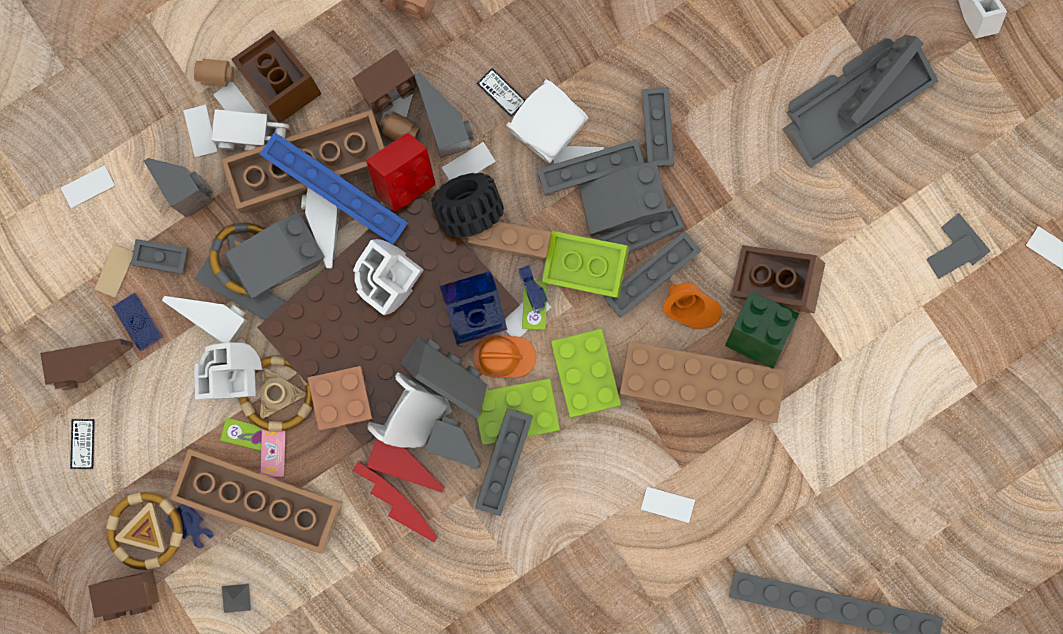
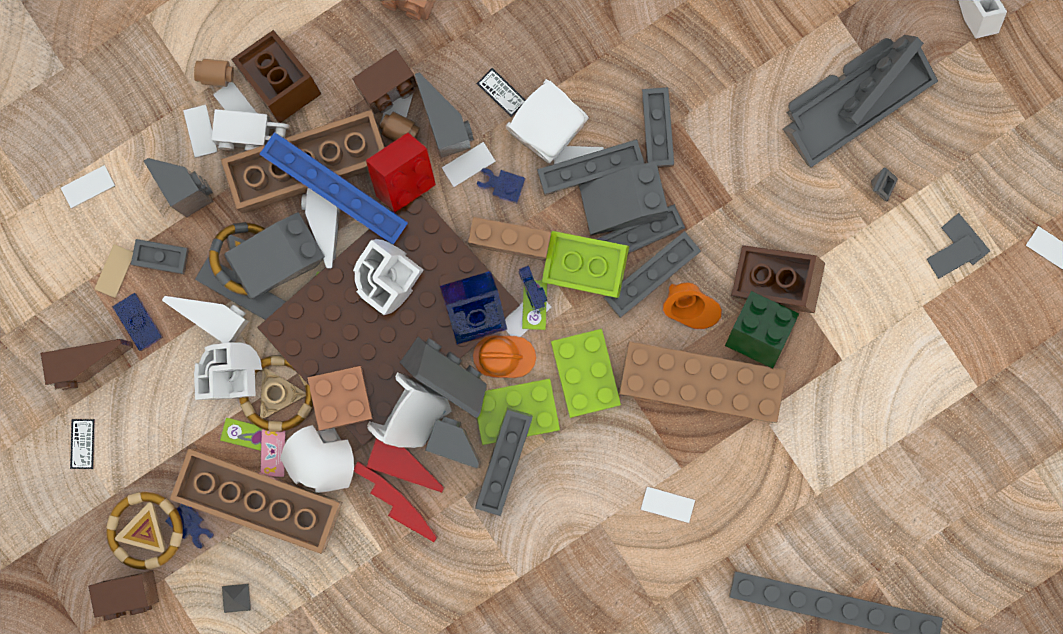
black tyre [431,173,504,238] -> none
none -> white brick [280,425,354,492]
none -> clear blue plate [477,168,526,204]
none -> dark grey slope [871,168,898,202]

